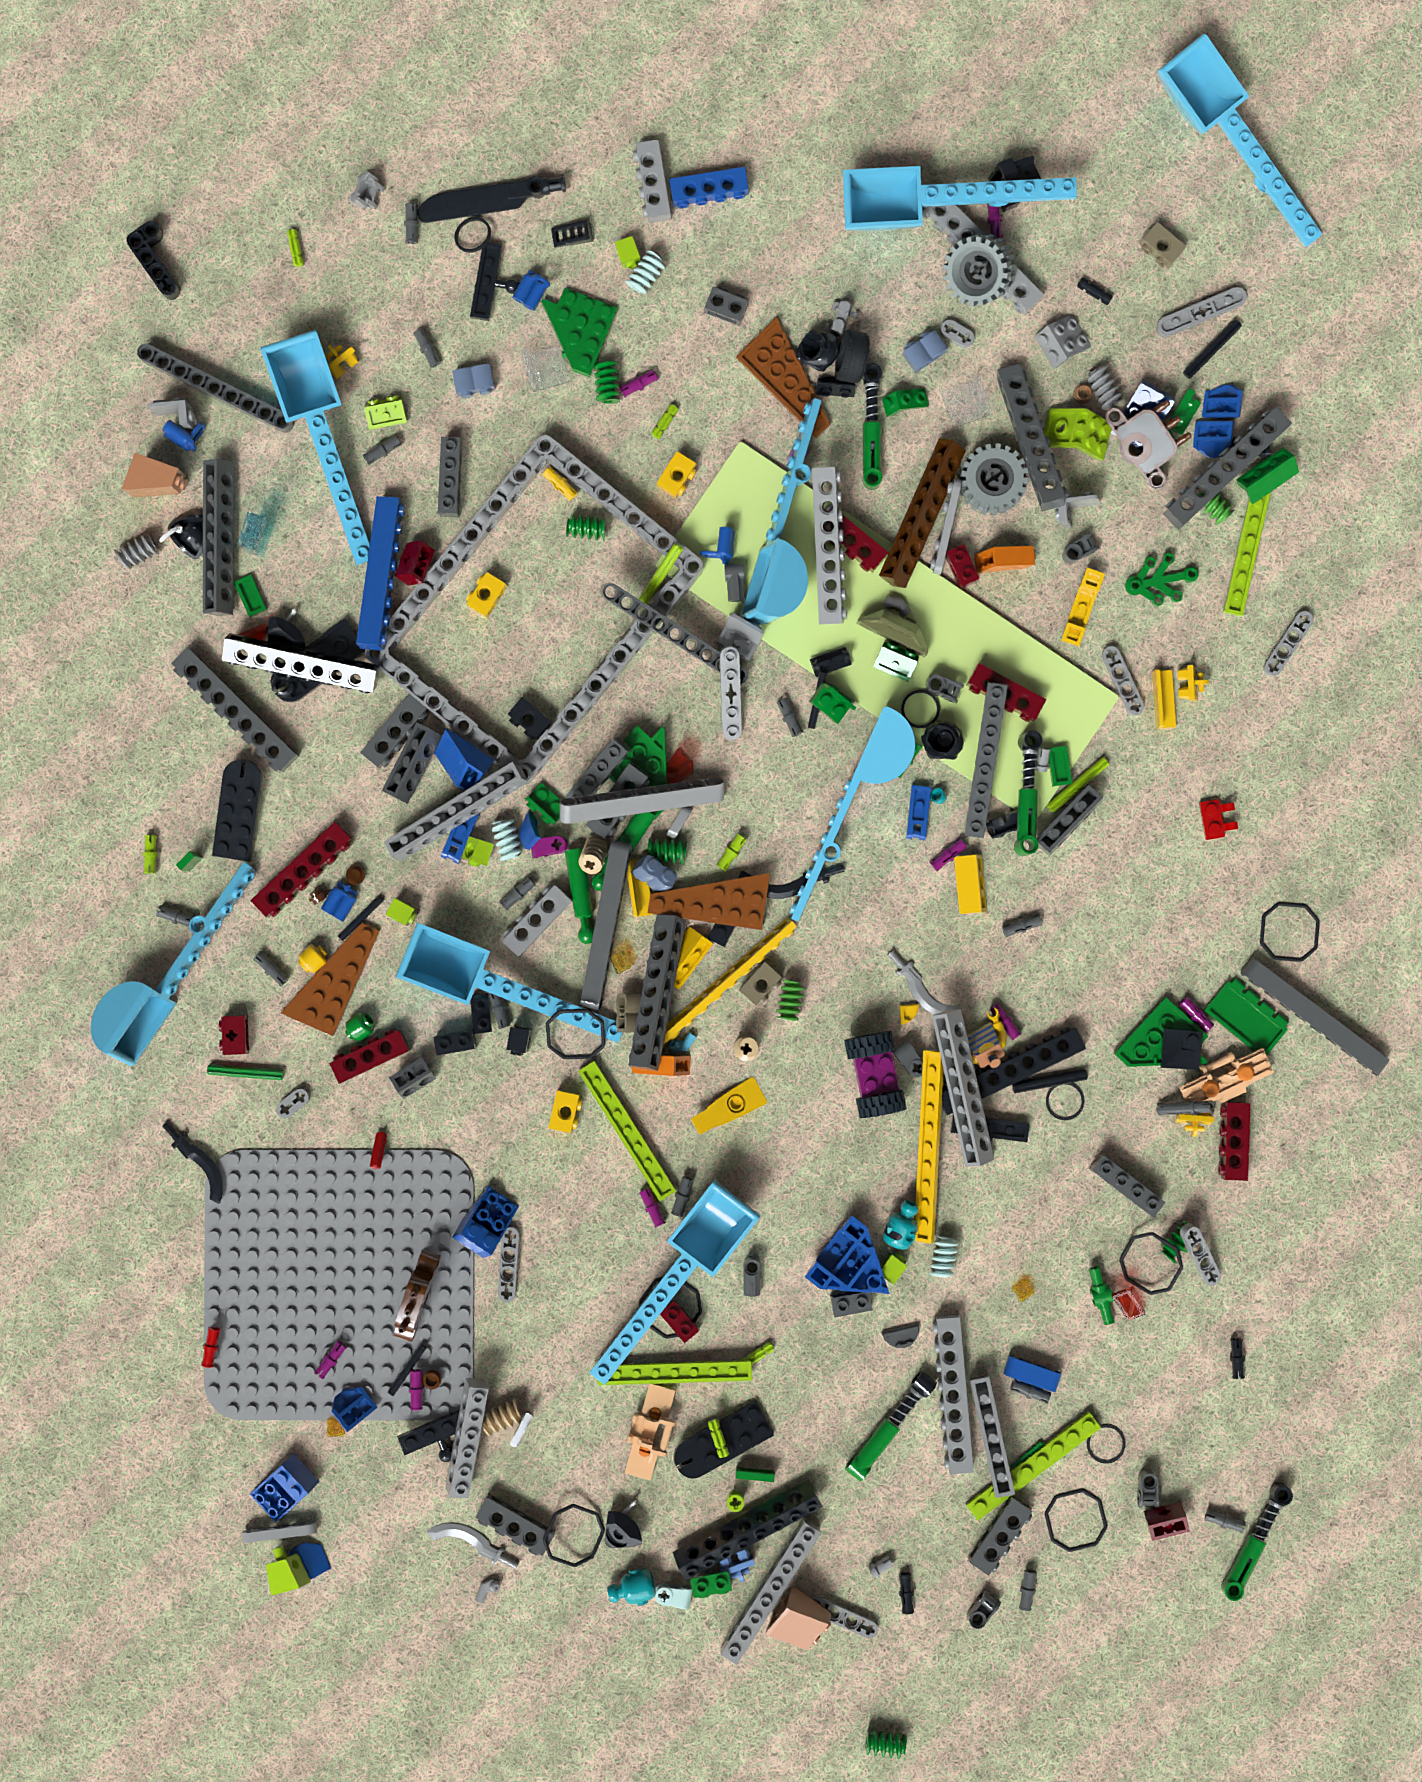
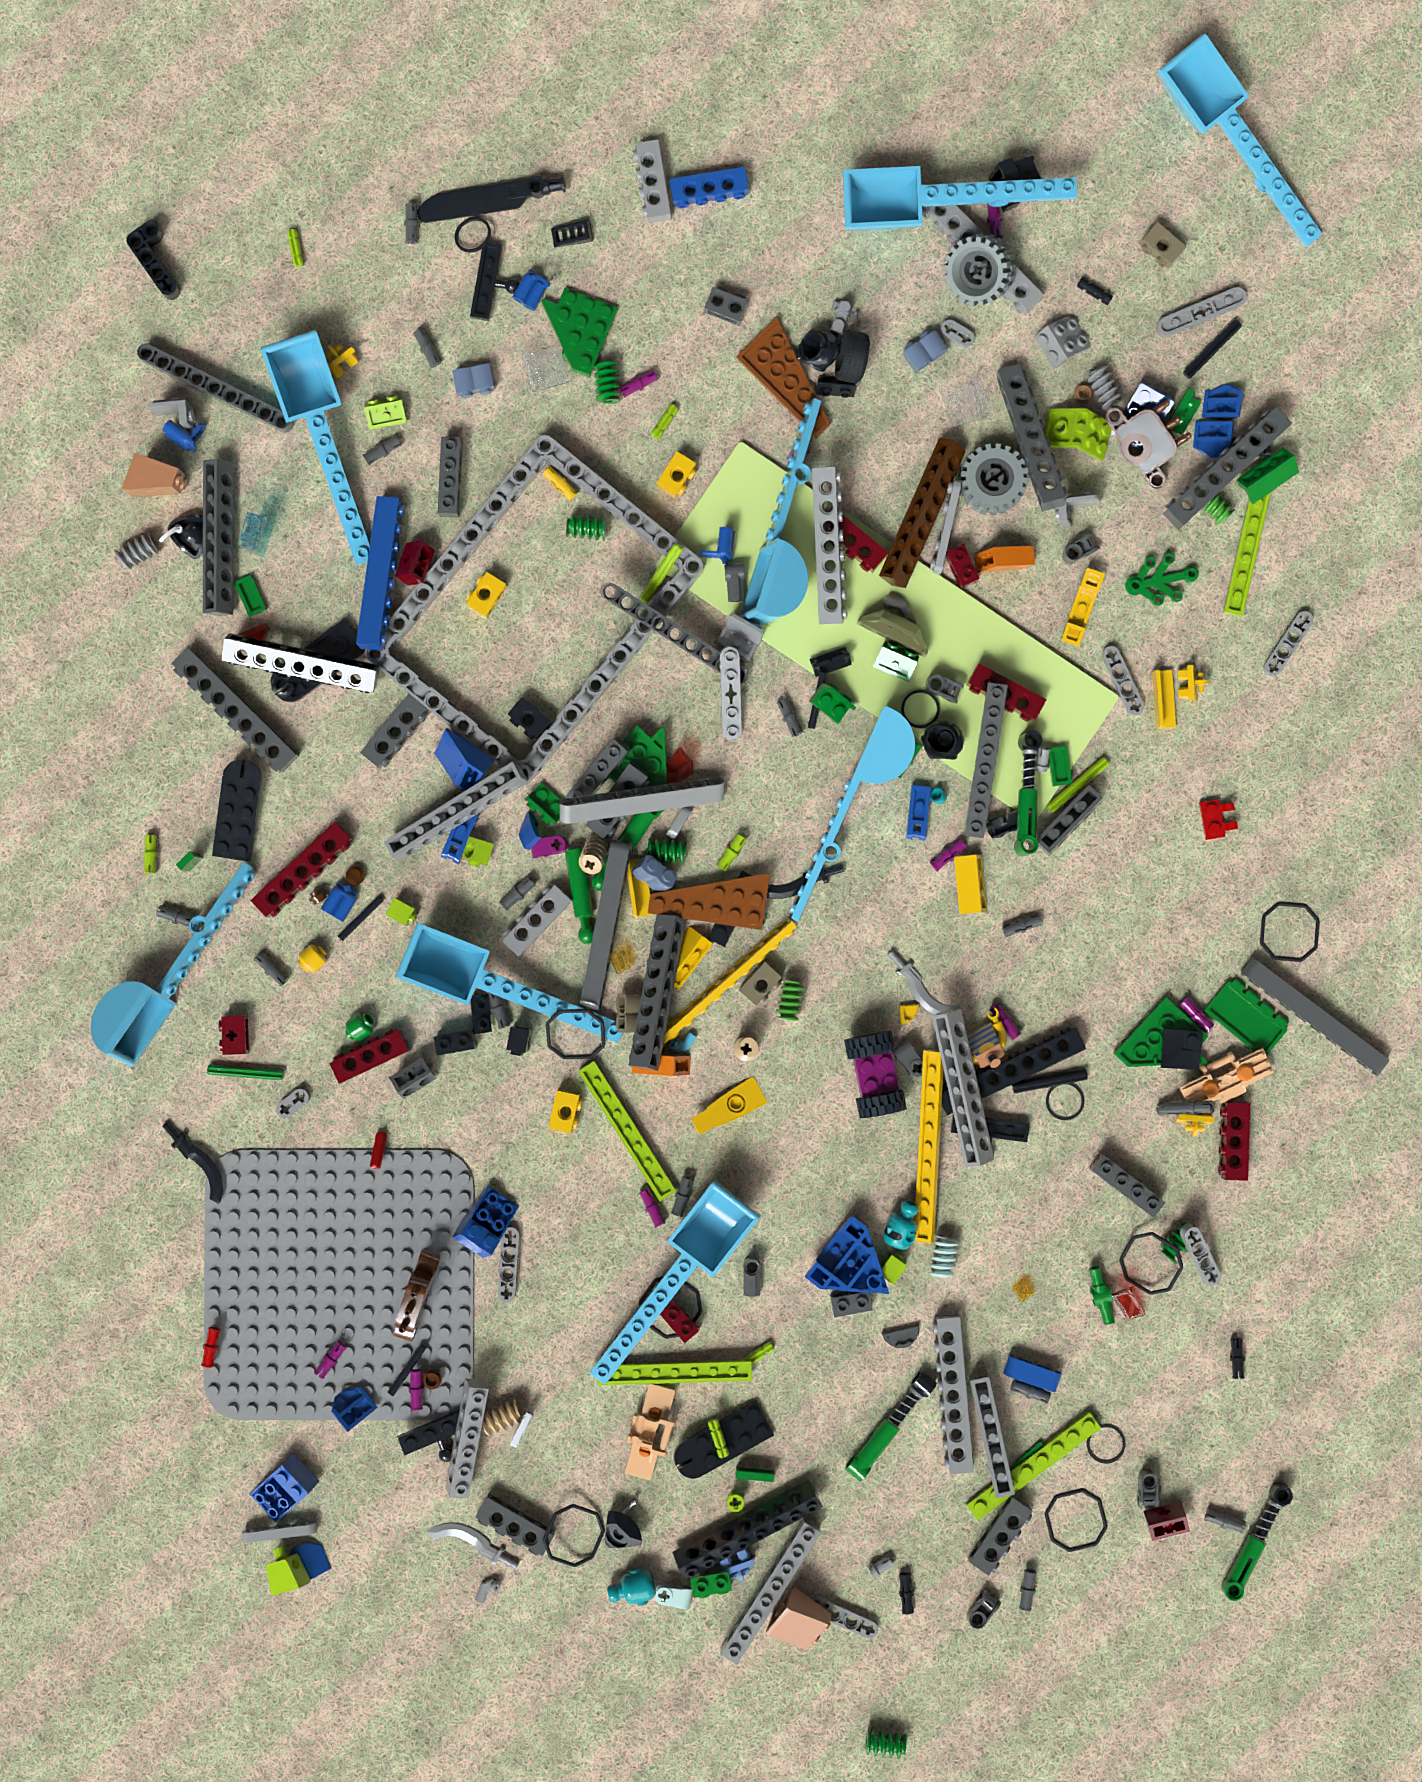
black hat [268,608,306,659] -> none
dark orange wing [281,923,380,1036] -> none
clear yellow plate [326,1418,345,1437] -> none
light grey piece [350,172,384,210] -> none
dark grey brick [382,722,442,804] -> none
light aqua piece [492,819,522,861] -> none
lime brick [615,236,641,269] -> none
light aqua piece [625,250,665,294] -> none
piece [862,363,883,490] -> none
green bracket [882,388,929,417] -> none

